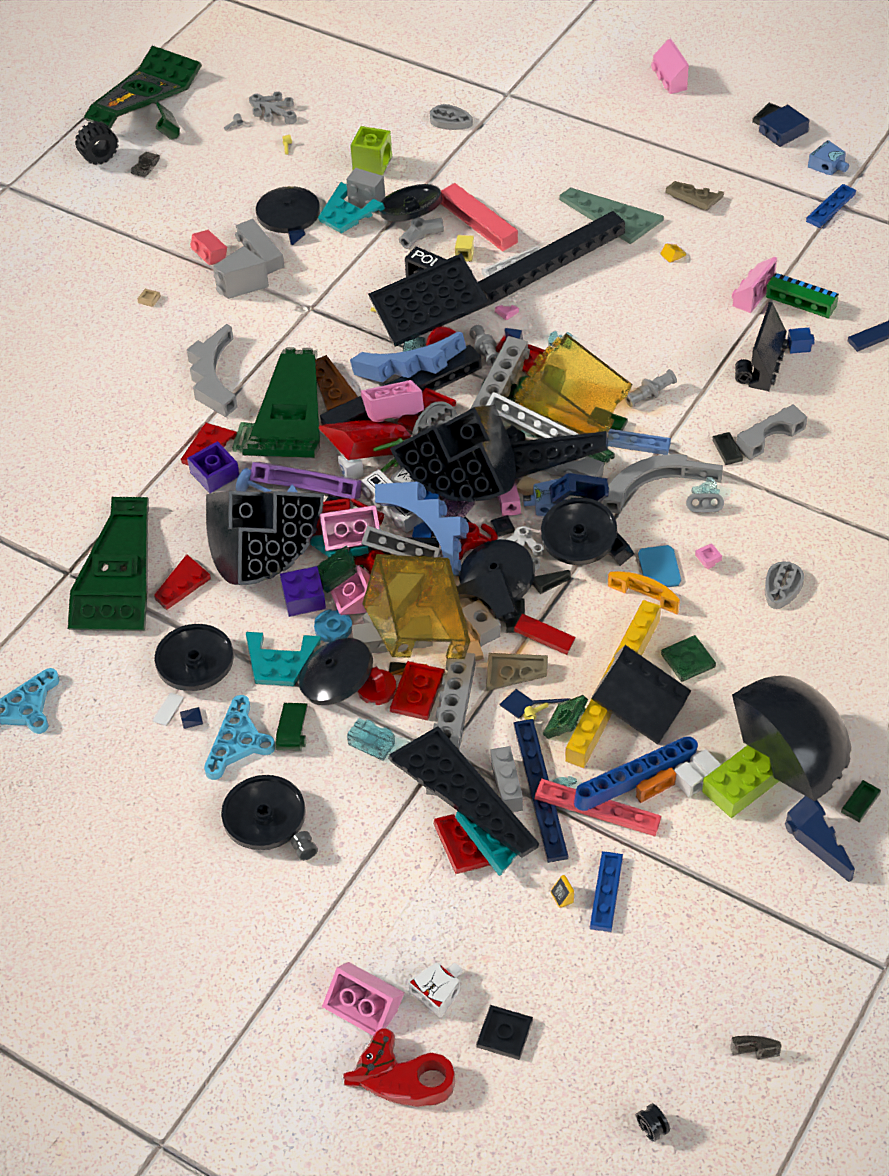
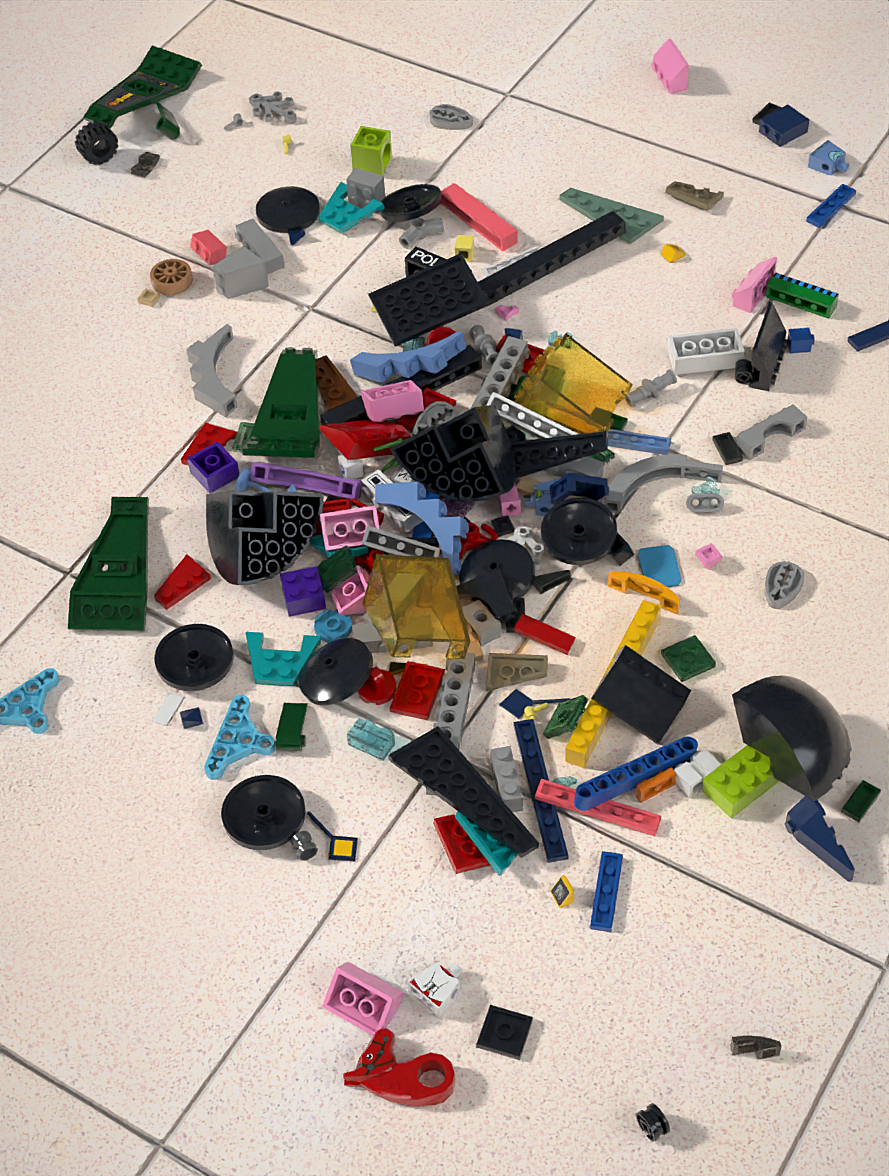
none -> medium nougat wheel [150,259,193,295]
none -> piece [307,811,358,862]
none -> white brick [667,328,745,375]

